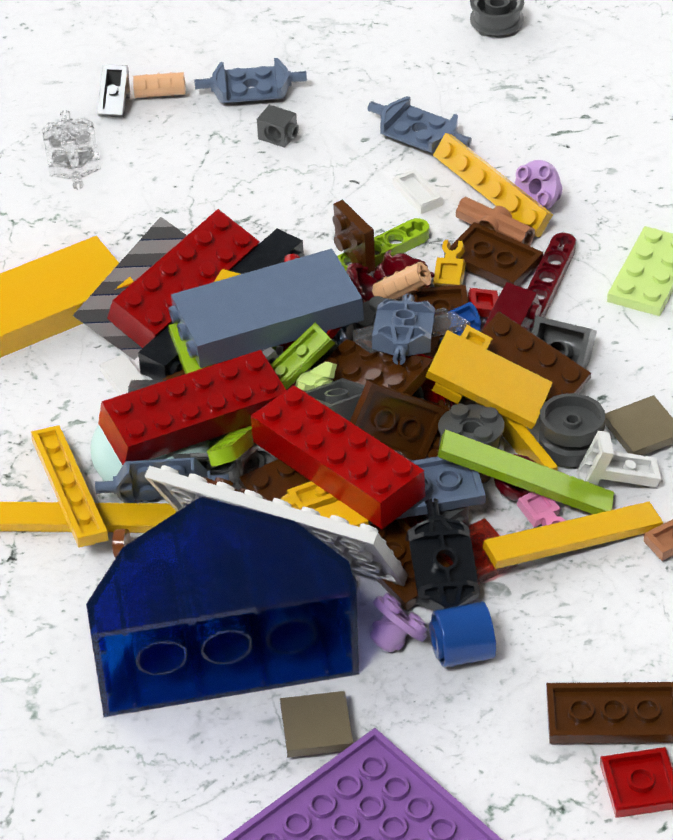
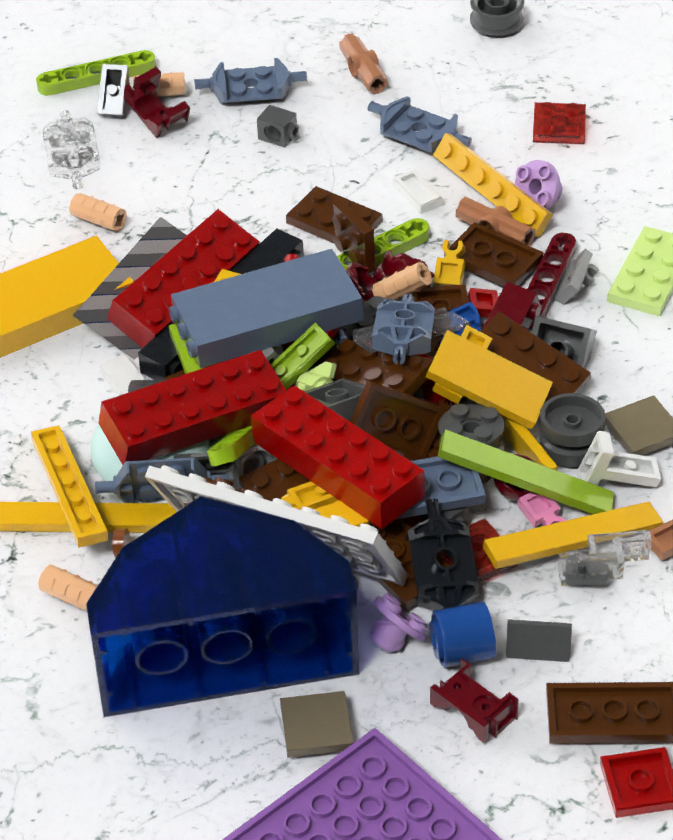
none -> lime beam [36,50,156,96]
none -> light nougat axle [38,564,106,614]
none -> light nougat axle [69,193,127,231]
none -> dark red piece [123,65,190,138]
none -> reddish brown plate [286,186,383,243]
none -> nougat piece [339,33,388,94]
none -> dark red piece [430,658,519,743]
none -> dark grey slope [506,619,572,662]
none -> clear red plate [533,102,586,144]
none -> light grey plate [555,248,599,305]
none -> clear plate [558,530,651,586]

